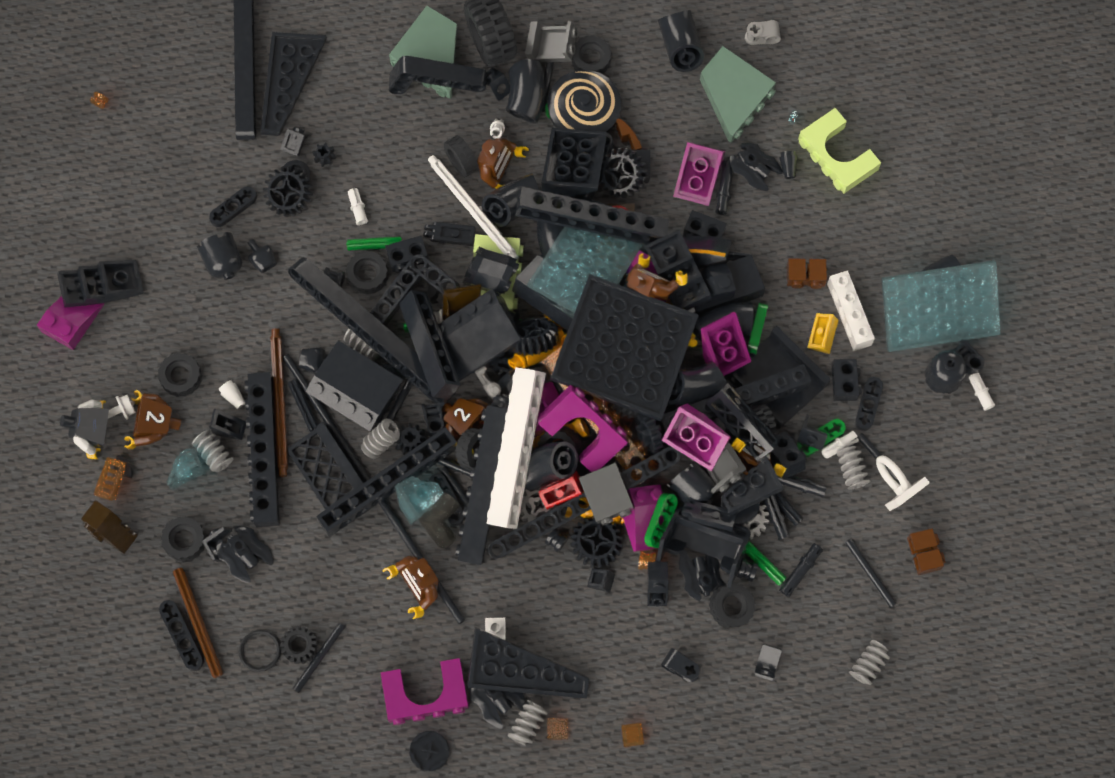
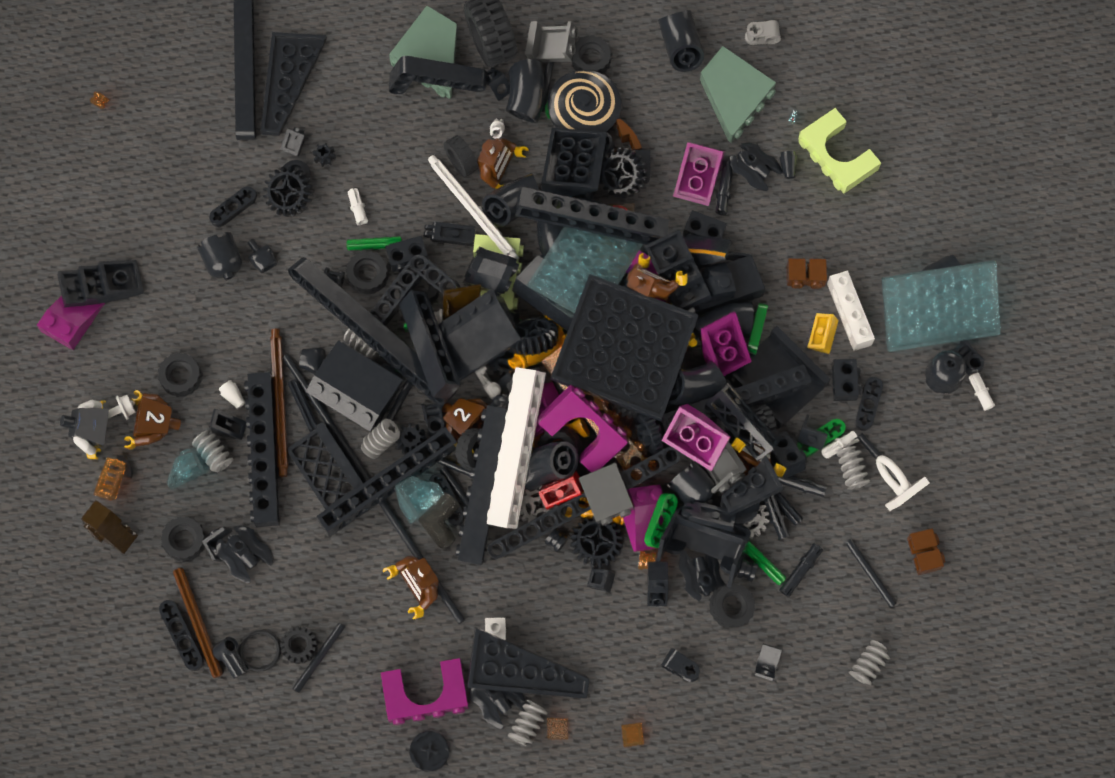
none -> black piece [212,637,248,679]

